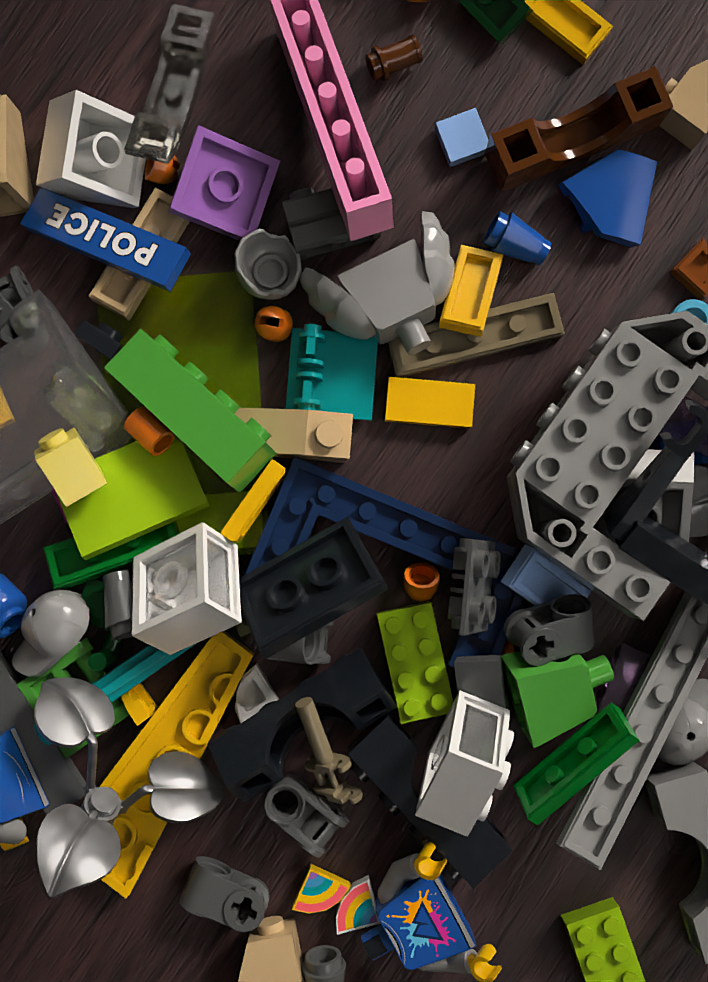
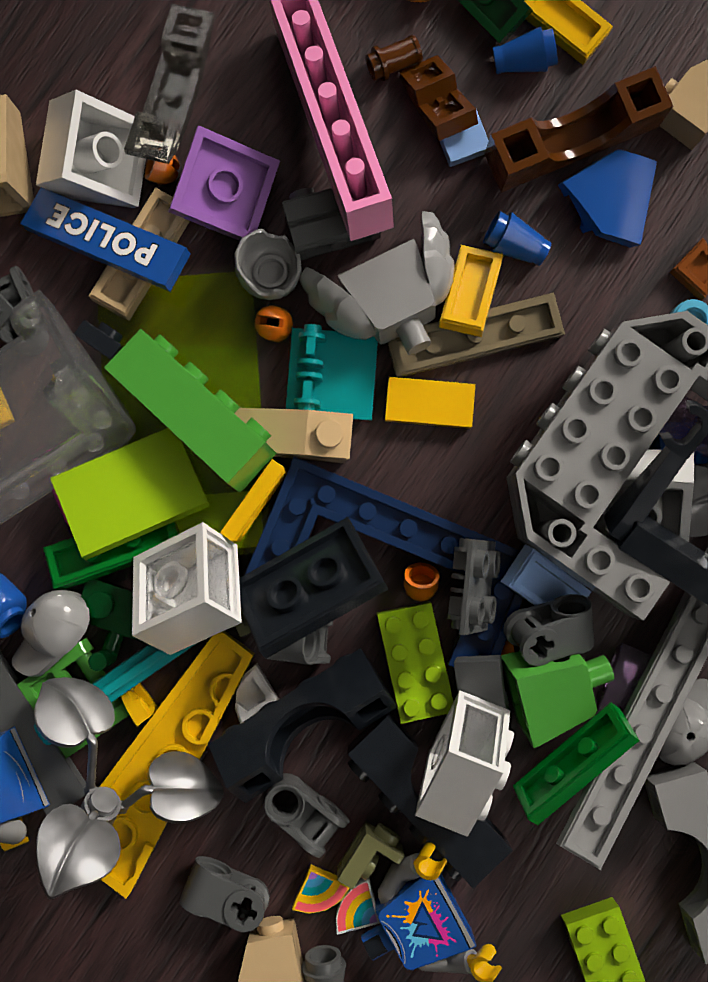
light yellow brick [34,427,107,507] -> none
dark grey cone [102,570,133,640] -> none
orange hinge [124,407,175,456] -> none
dark tan piece [295,697,363,804] -> none
none -> olive bracket [337,821,405,890]
none -> reddish brown slope [399,55,478,141]
none -> blue cone [493,26,558,74]

